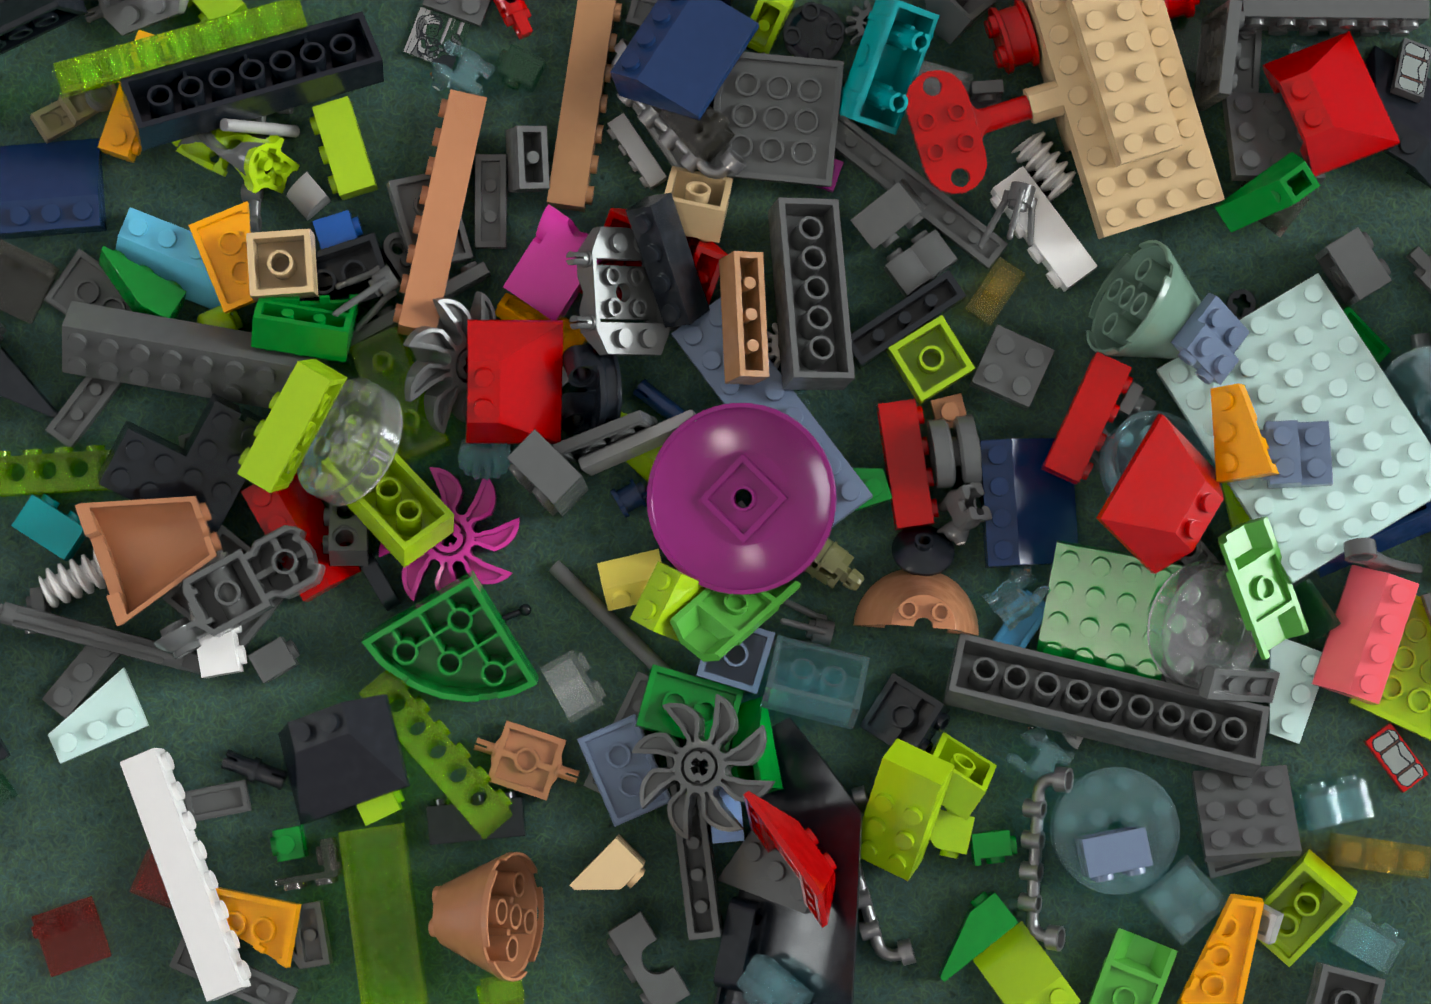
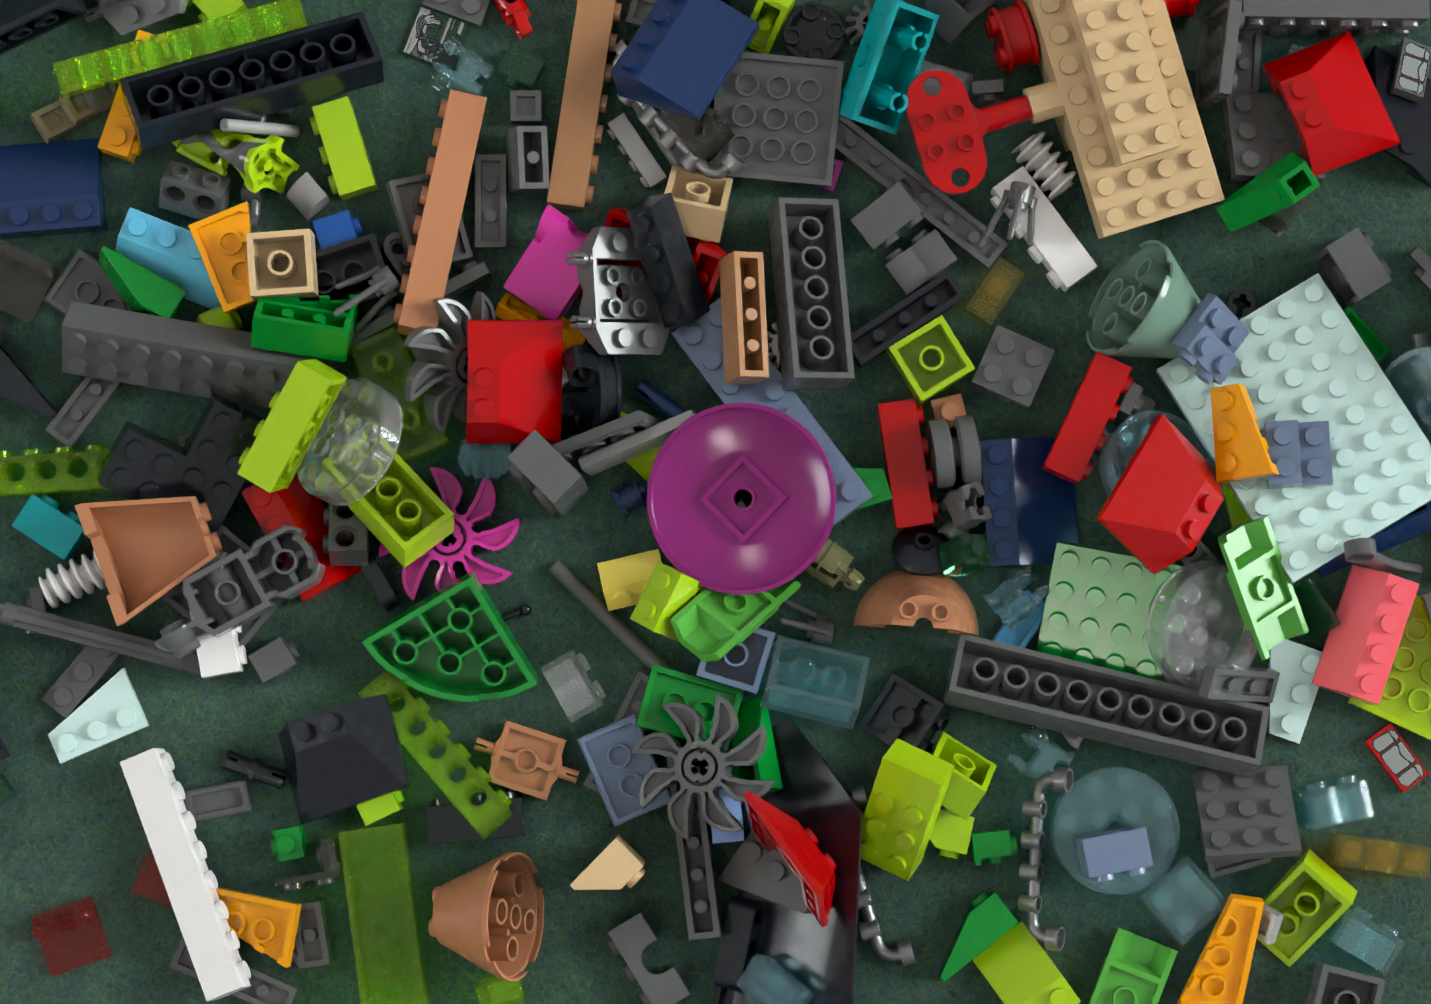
none -> dark grey brick [159,160,231,220]
none -> dark grey plate [510,90,542,123]
none -> clear green brick [938,534,992,577]

